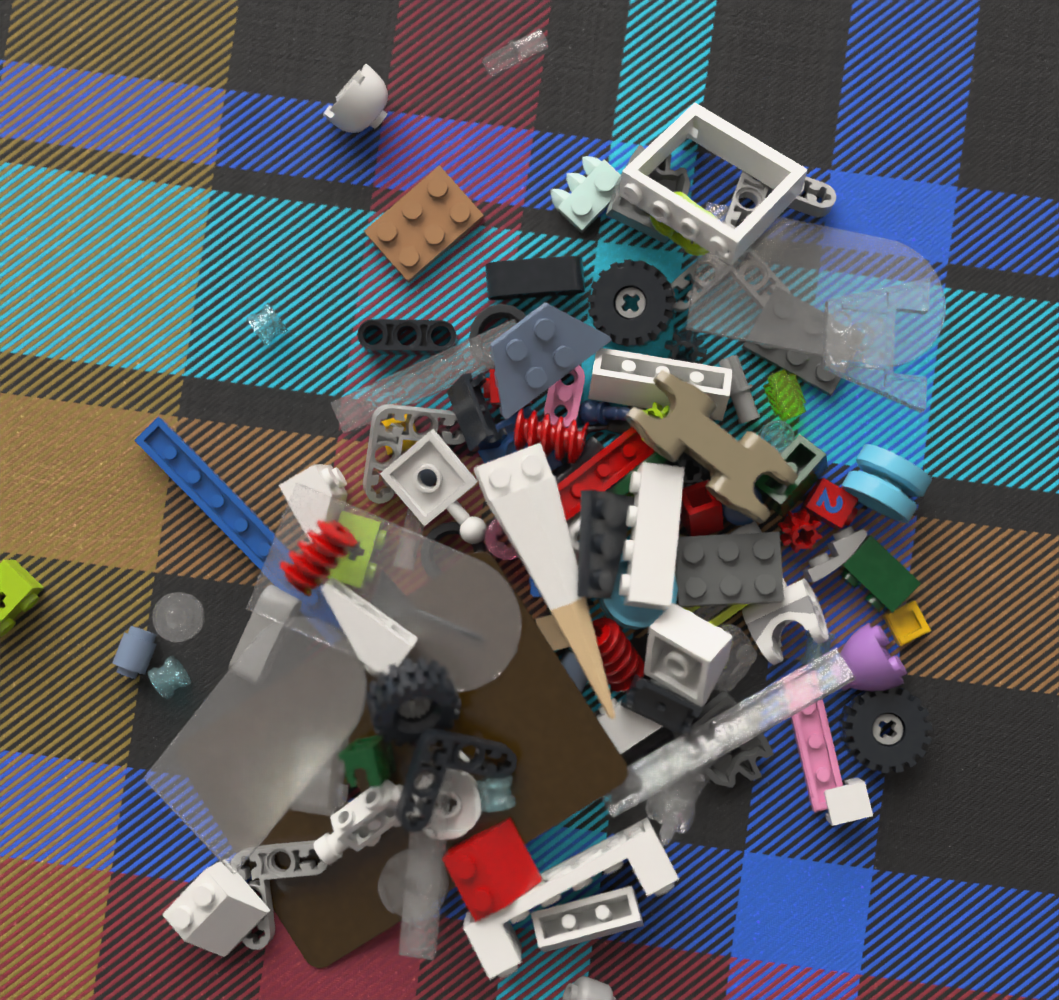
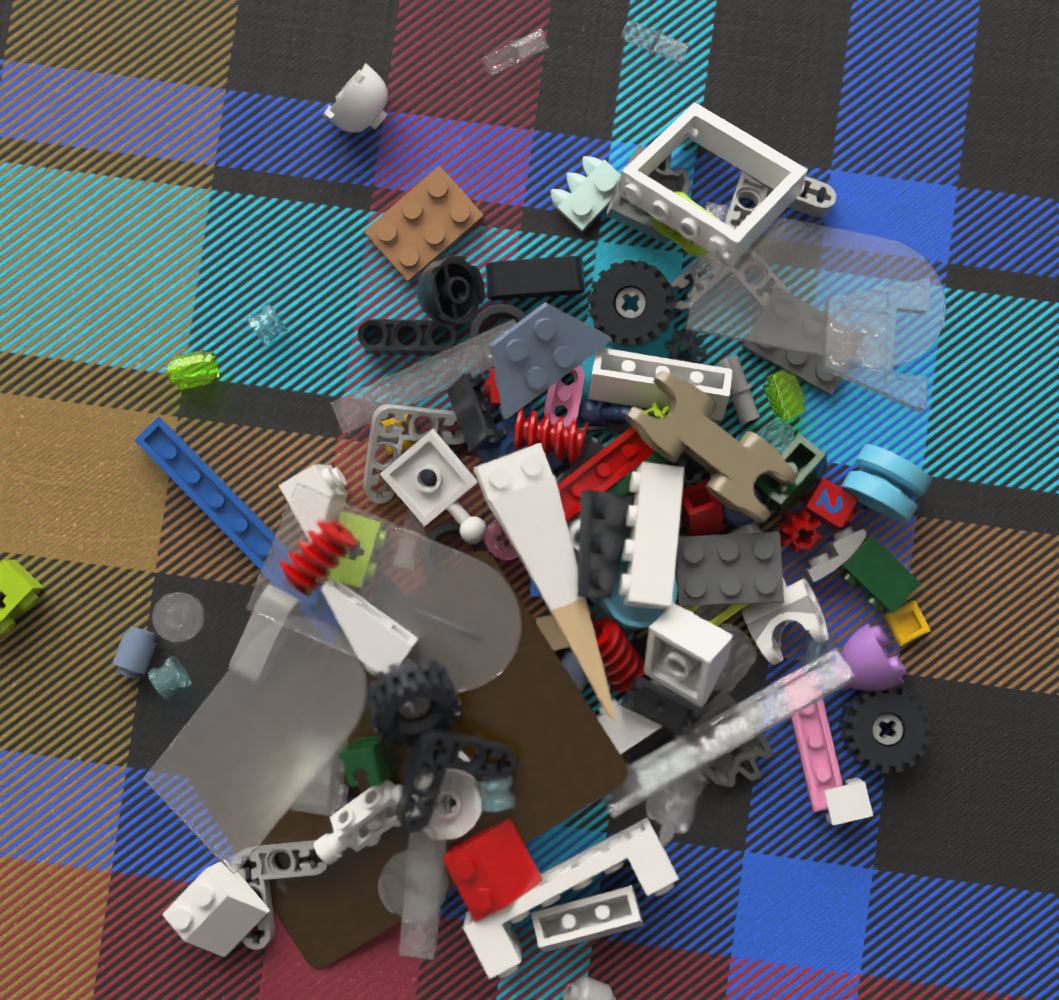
none -> clear neon green brick [166,350,220,390]
none -> black cylinder [416,256,485,325]
none -> clear axle [621,21,689,65]

